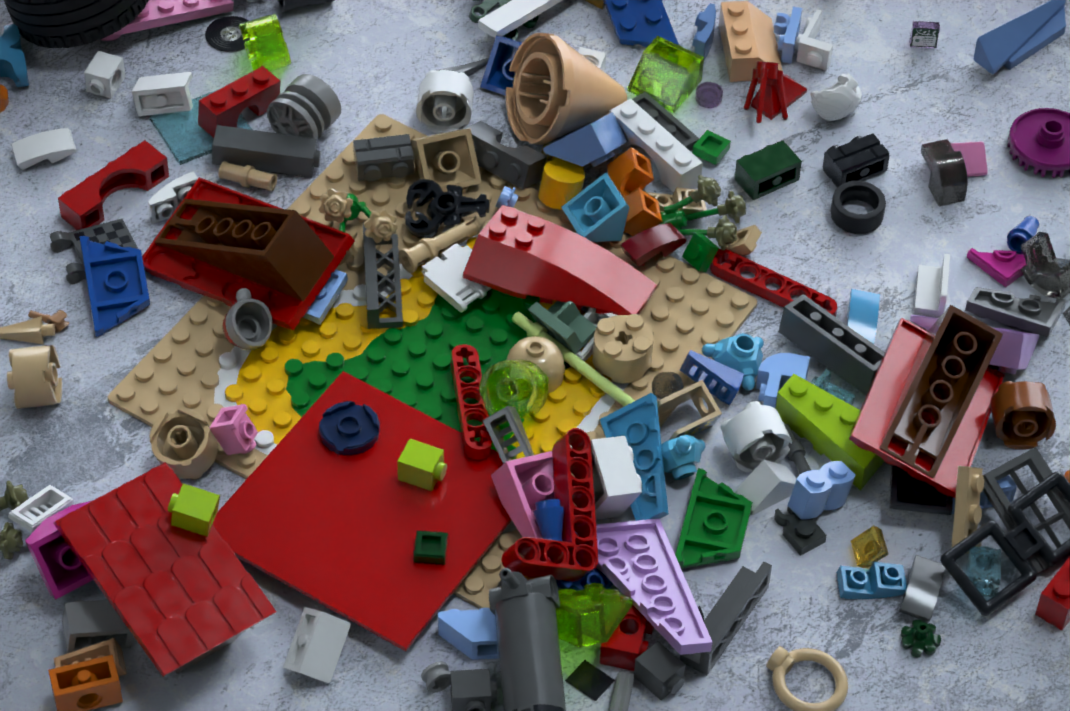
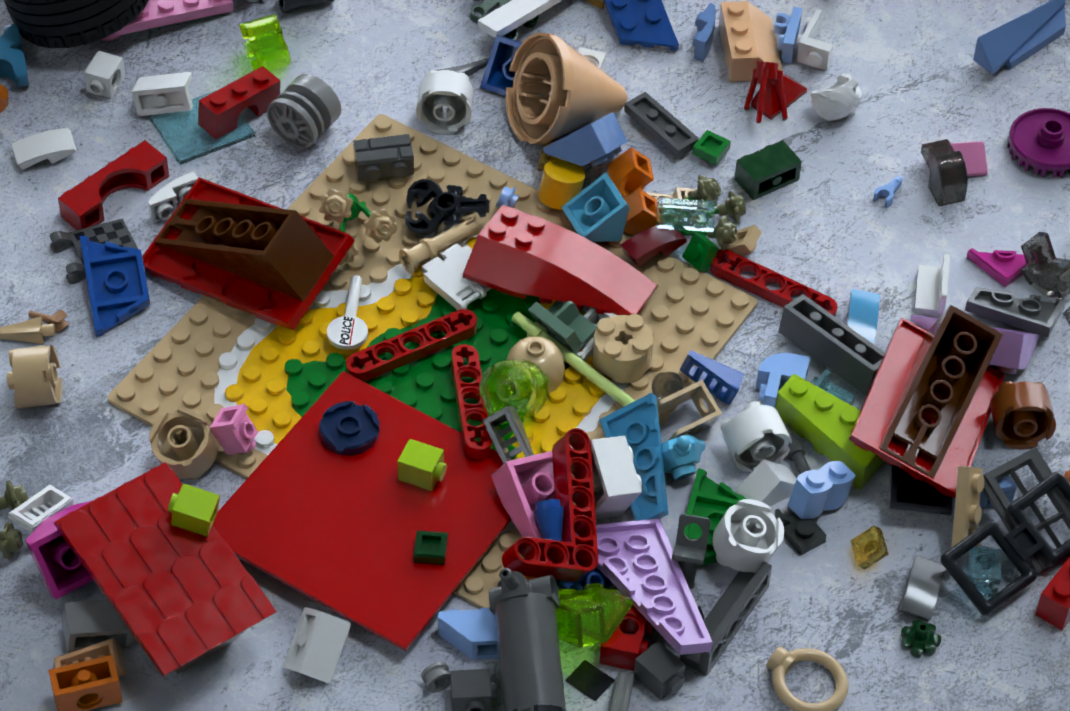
black sticker [205,16,256,52] -> none
dark grey brick [212,125,321,178] -> none
tan pin [218,161,277,191] -> none
light grey piece [222,288,272,350] -> none
light blue plate [303,269,348,325] -> none
dark grey fence [363,222,403,329] -> none
tan slope [410,128,482,192] -> none
dark grey arch [463,121,548,190] -> none
white arch [609,98,703,193] -> none
clear neon green slope [627,36,704,113] -> none
clear purple tile [695,82,723,108] -> none
medium azure rock [702,333,764,391] -> none
black brick [823,133,890,188] -> none
black tyre [830,181,886,234] -> none
dark azure slope [836,562,907,599] -> none
tile [909,21,940,48] -> none
blue cone [1007,216,1040,254] -> none
none -> white piece [327,275,368,350]
none -> red beam [346,309,477,382]
none -> clear light blue plate [656,197,715,232]
none -> dark grey bracket [672,514,711,589]
none -> white brick [712,499,784,573]
none -> light blue piece [873,176,903,208]

